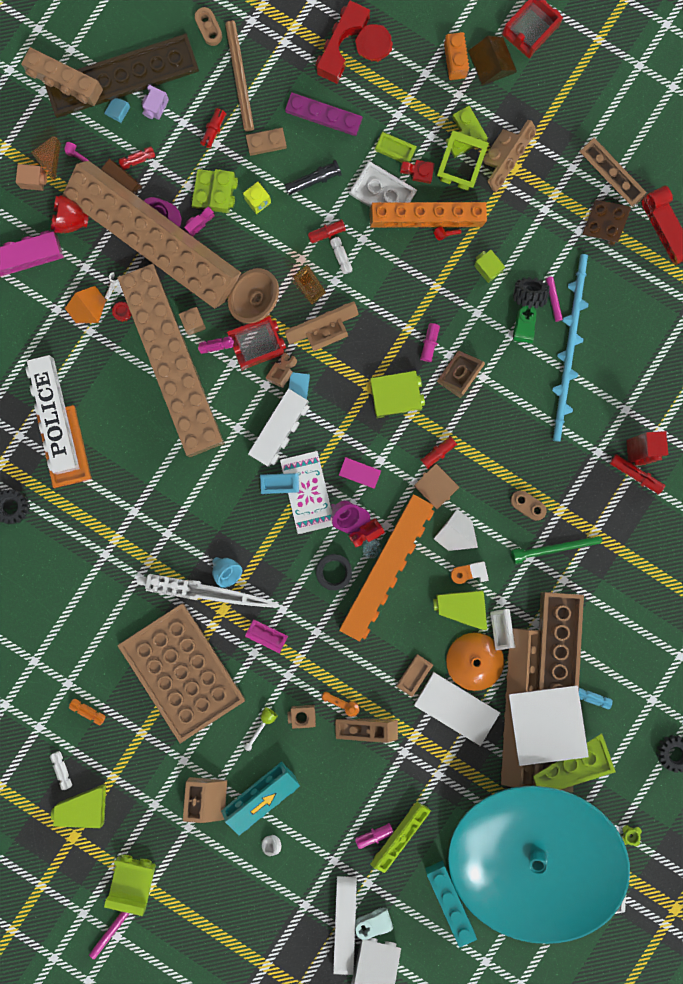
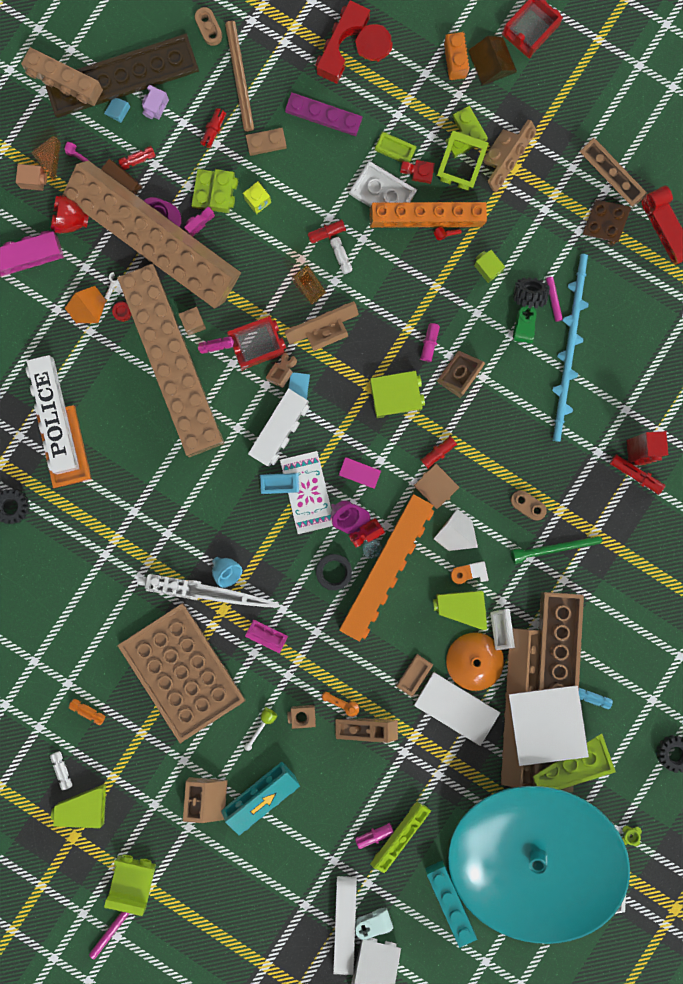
medium nougat dish [228,268,279,323] -> none
white tile [262,835,281,856] -> none
black pin [284,160,342,196] -> none

